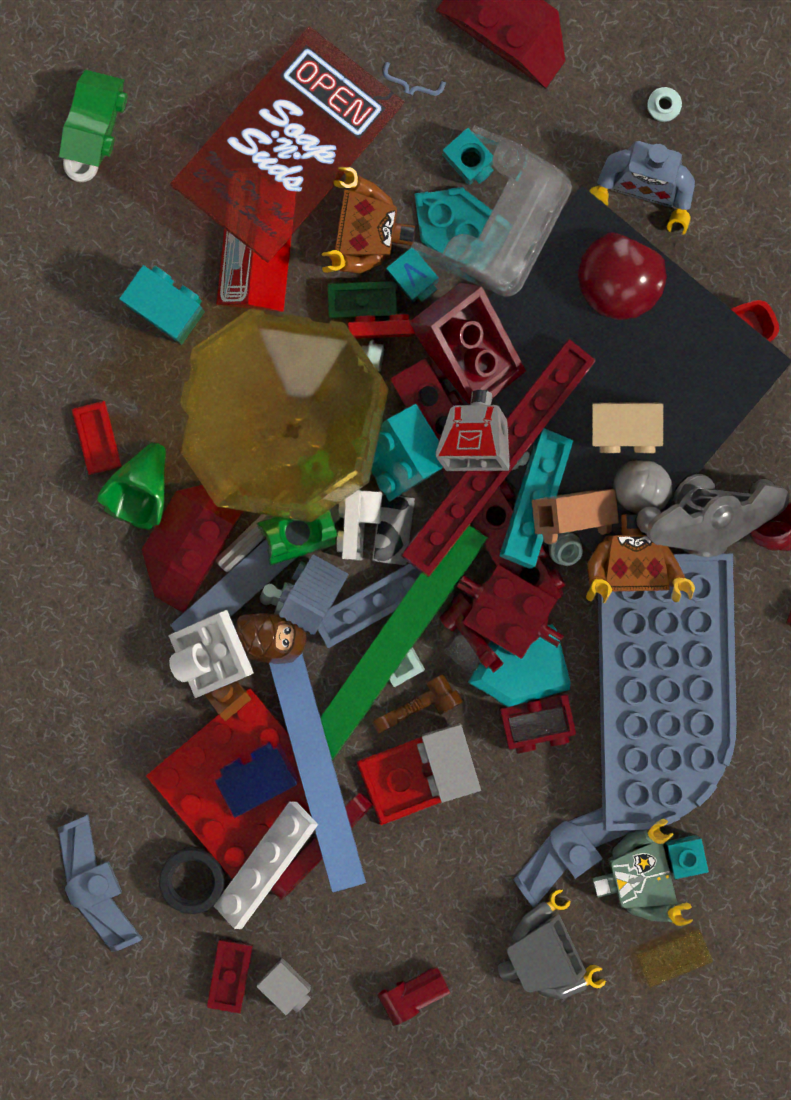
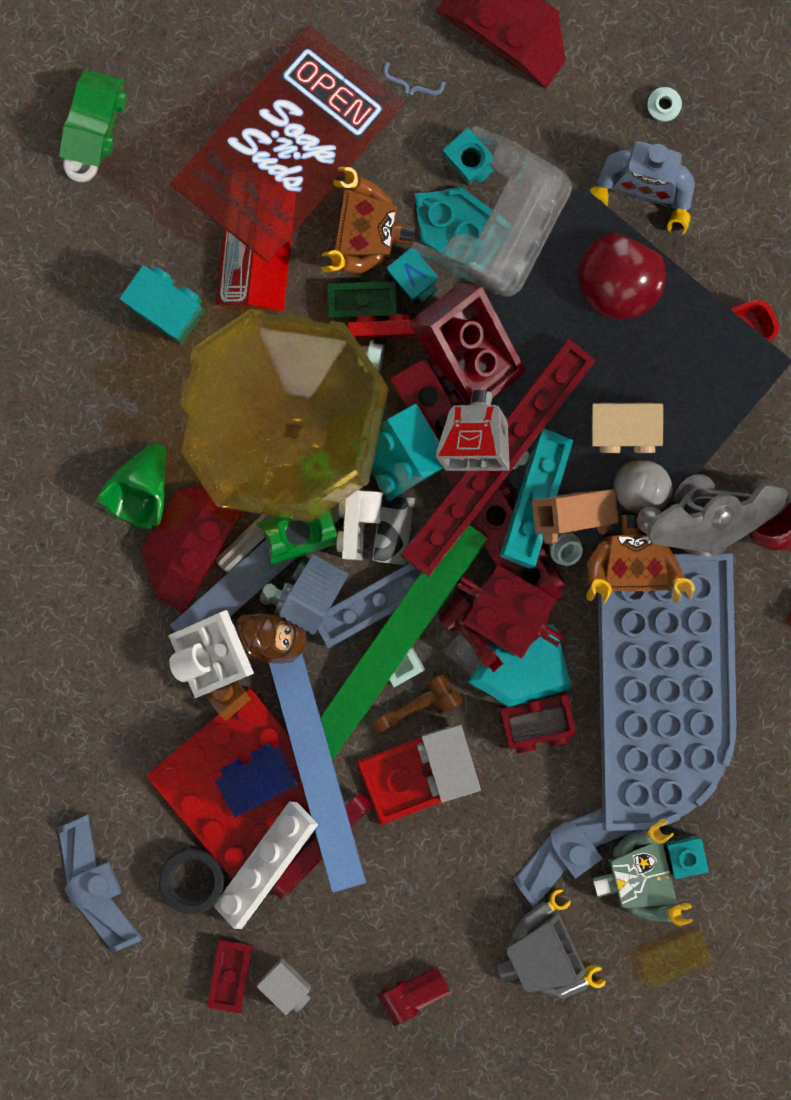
red tile [72,401,122,475] -> none

